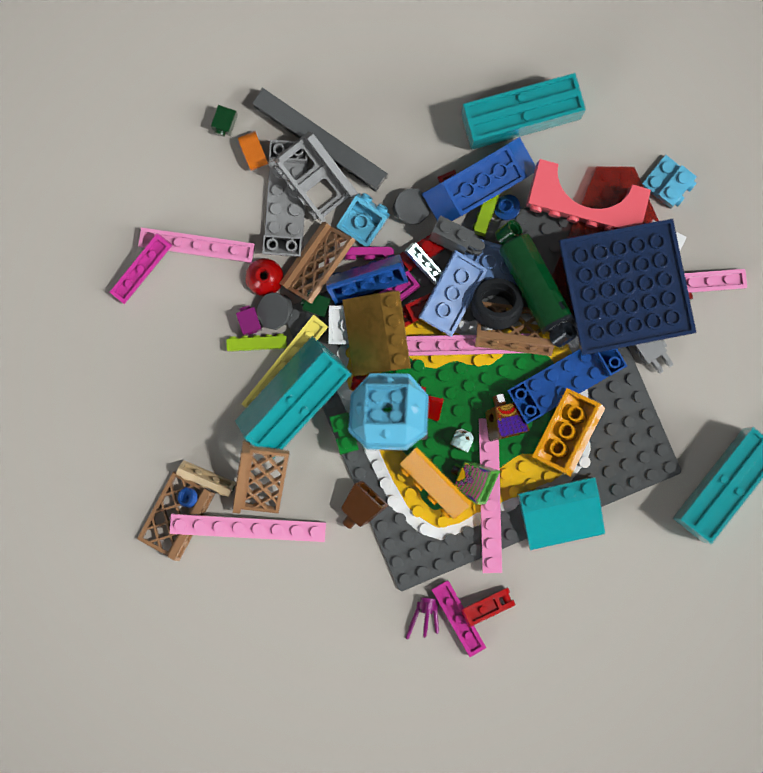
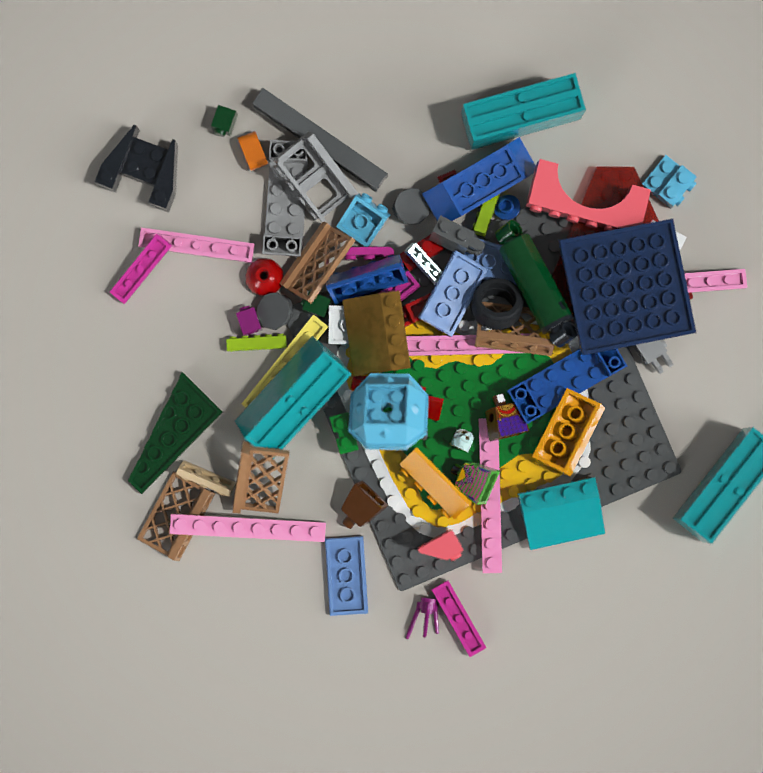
blue tile [178,487,198,508] -> none
red plate [461,587,516,627] -> none
none -> black wedge [95,125,178,212]
none -> dark green wing [128,372,223,494]
none -> medium blue tile [325,536,368,616]
none -> coral slope [417,529,464,561]

